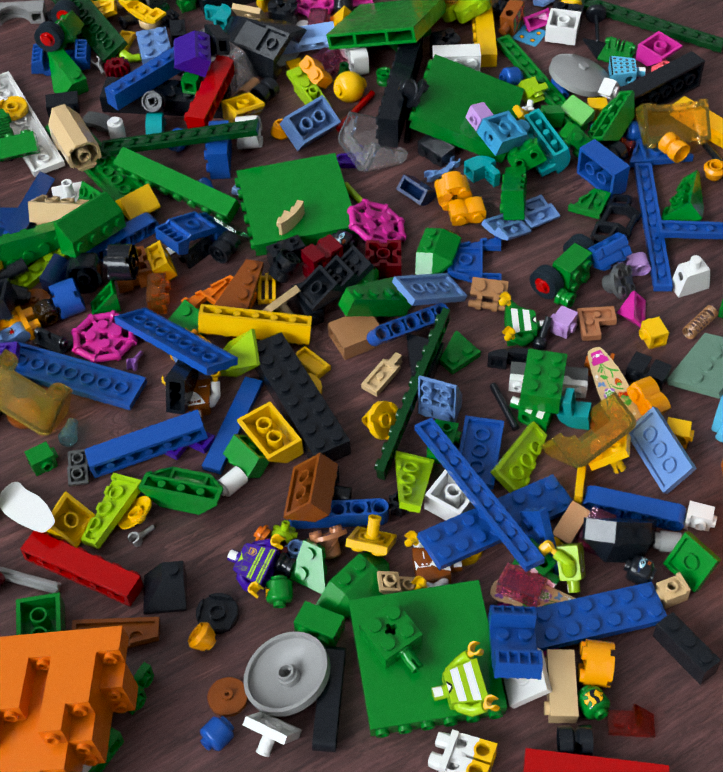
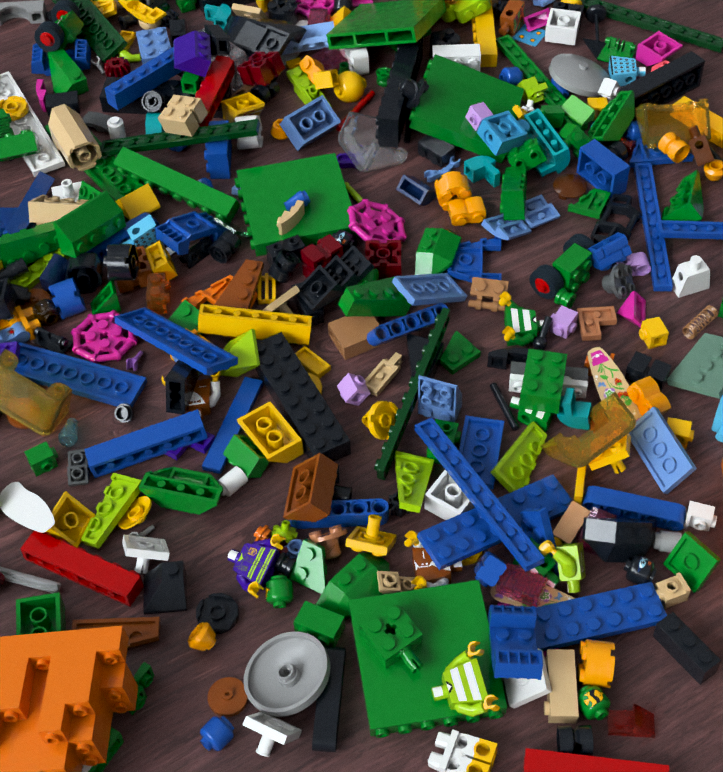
none -> dark pink slope [36,79,47,112]
none -> plate [114,403,134,423]
none -> medium azure torso [122,214,166,249]
none -> white tile [122,534,170,574]
none -> tan piece [158,94,208,137]
none -> dark red brick [237,51,285,86]
none -> blue cone [284,190,311,211]
none -> yellow brick [313,69,340,89]
none -> lavender brick [337,373,371,406]
none -> blue brick [474,551,507,588]
none -> reddish brown dish [553,174,587,200]
none -> reddish brown torso [687,125,714,167]

